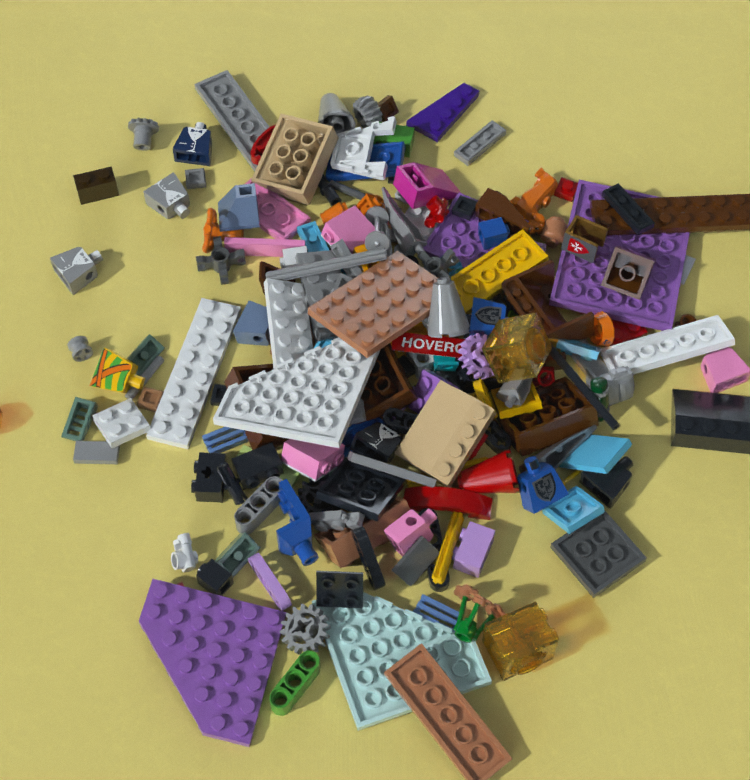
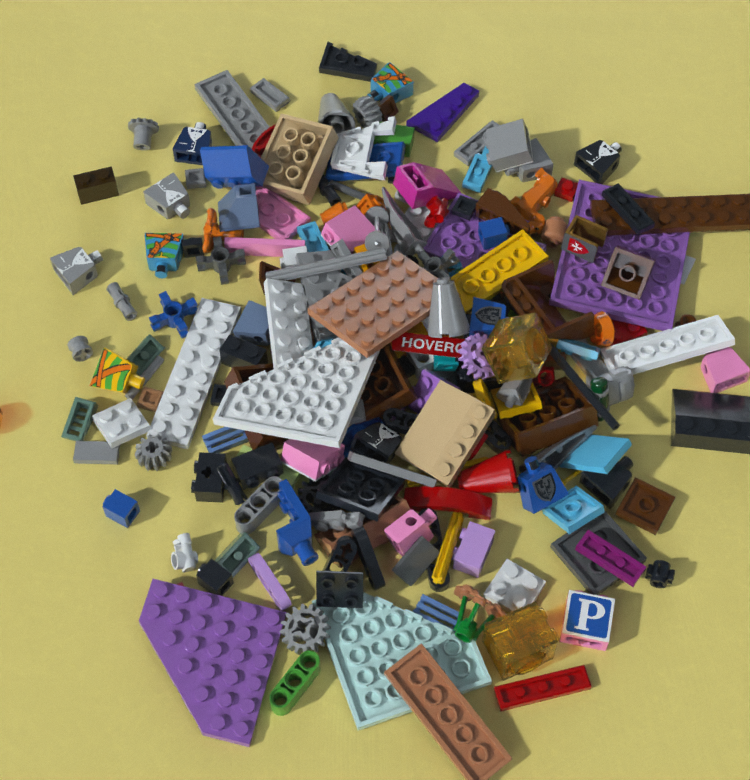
none -> blue brick [102,489,140,528]
none -> light grey pin [106,282,137,321]
none -> light grey gear [135,434,172,471]
none -> torso [145,233,184,279]
none -> blue pin [149,291,198,338]
none -> black plate [182,237,204,258]
none -> blue slope [200,145,269,189]
none -> black brick [219,334,268,368]
none -> light grey tile [250,78,290,112]
none -> black wing [319,42,377,82]
none -> black beam [322,536,357,572]
none -> torso [367,62,414,103]
none -> medium azure hinge [462,146,492,193]
none -> white plate [483,559,546,620]
none -> light grey piece [484,119,533,172]
none -> red tile [494,665,592,712]
none -> light grey torso [504,138,553,182]
none -> piece [560,590,615,651]
none -> black torso [574,140,622,184]
none -> magenta plate [575,530,646,587]
none -> reddish brown plate [615,477,675,535]
none -> black gear [645,560,675,588]

